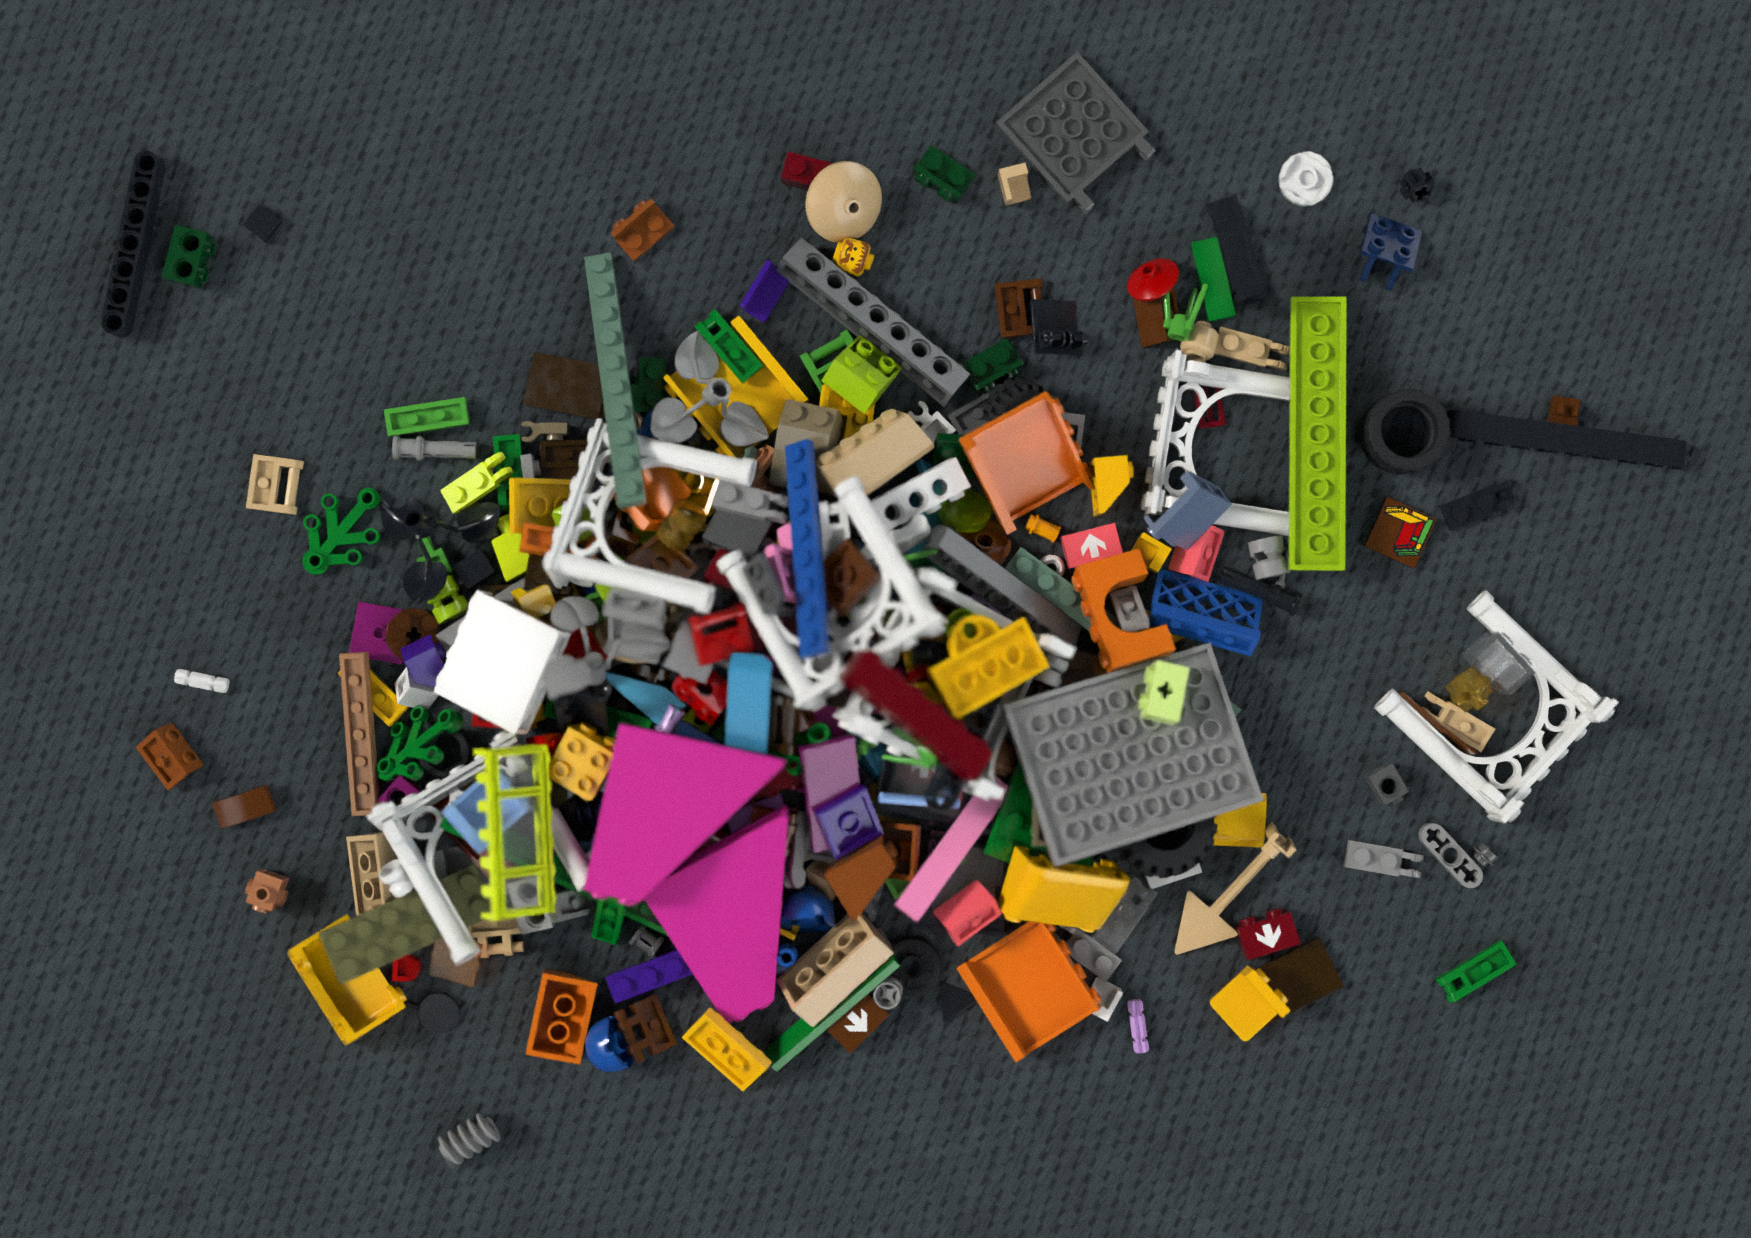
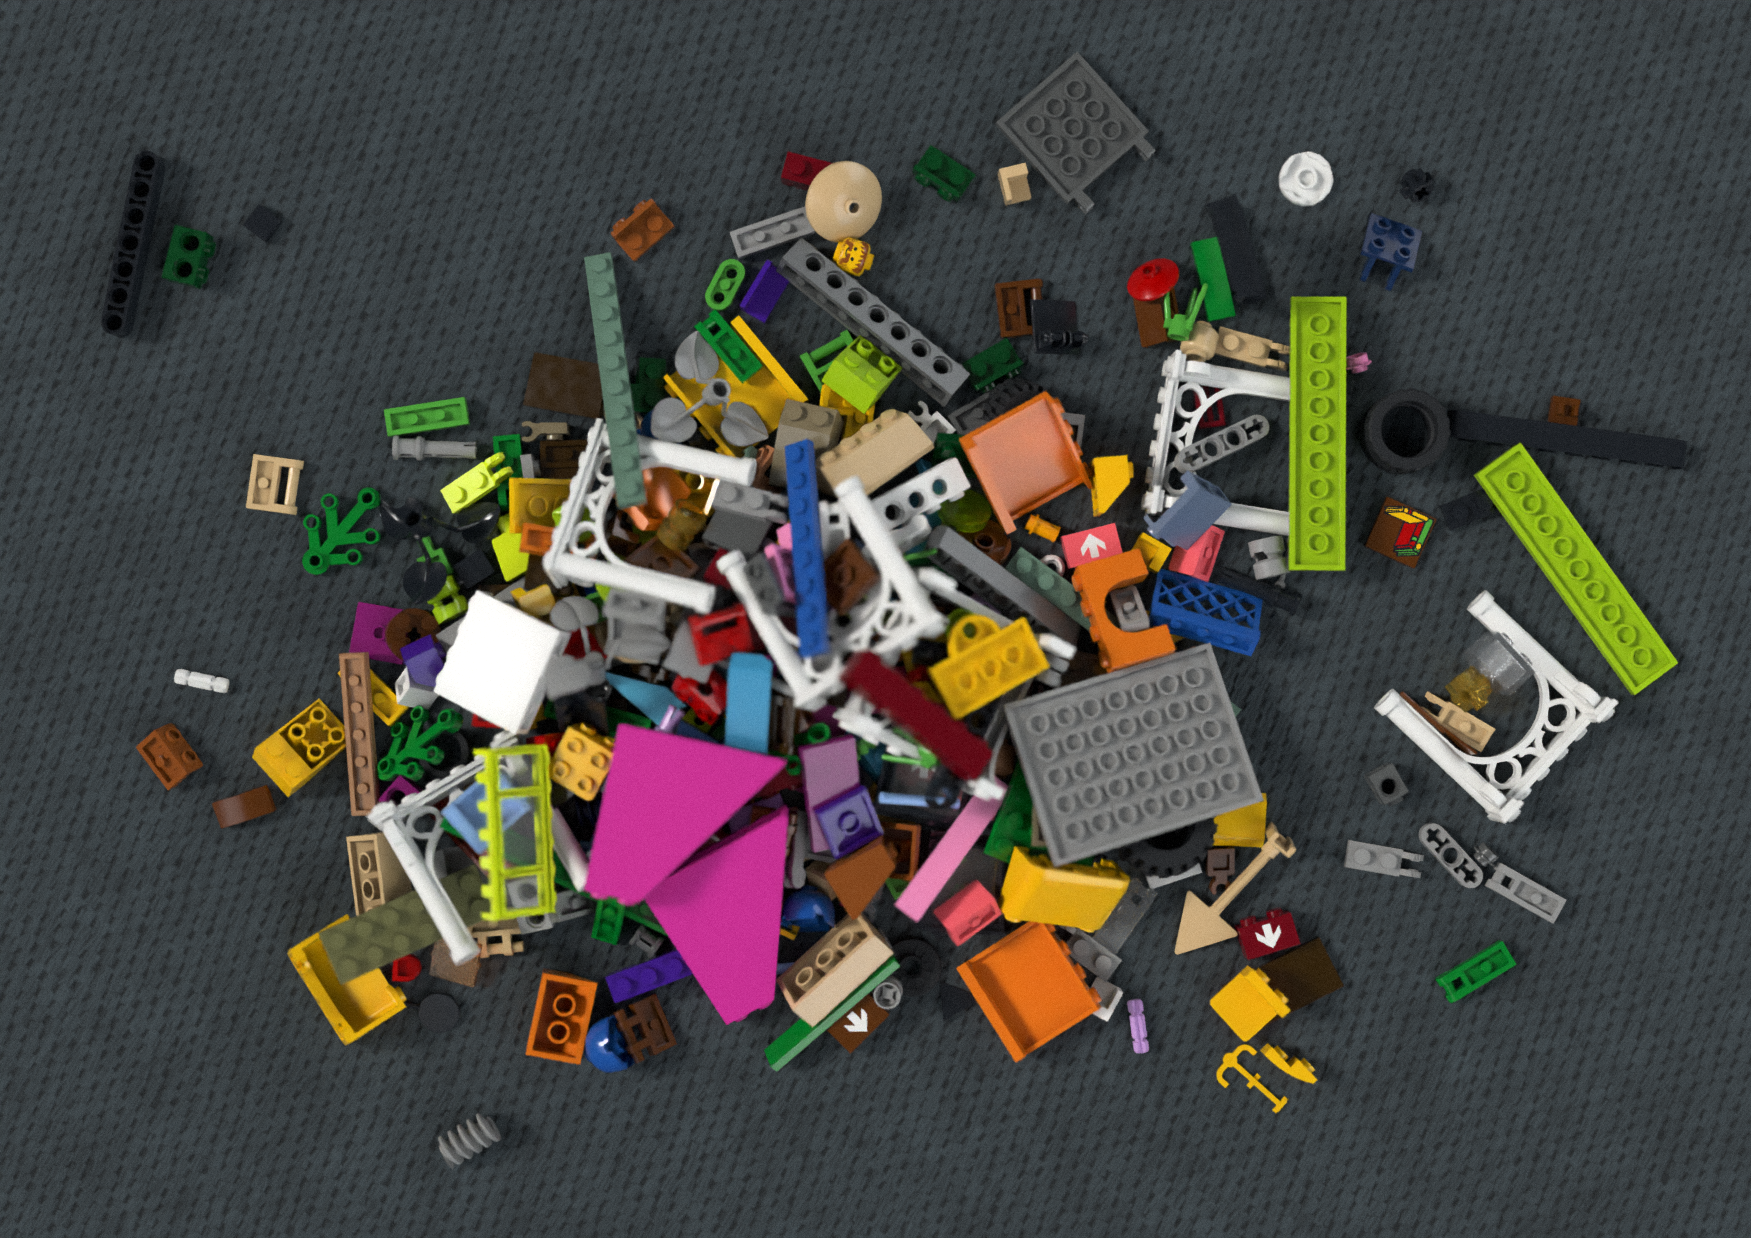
nougat brick [245,869,289,913] -> none
white wheel [378,859,414,898] -> none
yellow plate [682,1007,772,1091] -> none
blue pin [777,943,798,967] -> none
yellowish green brick [1138,660,1189,725] -> none
none -> yellow slope [252,698,346,797]
none -> bright green plate [705,259,746,312]
none -> light grey plate [730,206,815,259]
none -> light grey beam [1174,414,1269,474]
none -> reddish brown plate [1205,846,1235,895]
none -> yellow piece [1216,1044,1288,1113]
none -> yellow slope [1260,1043,1317,1084]
none -> bright pink plate [1346,352,1372,373]
none -> lime plate [1474,443,1678,695]
none -> light grey plate [1484,862,1567,924]

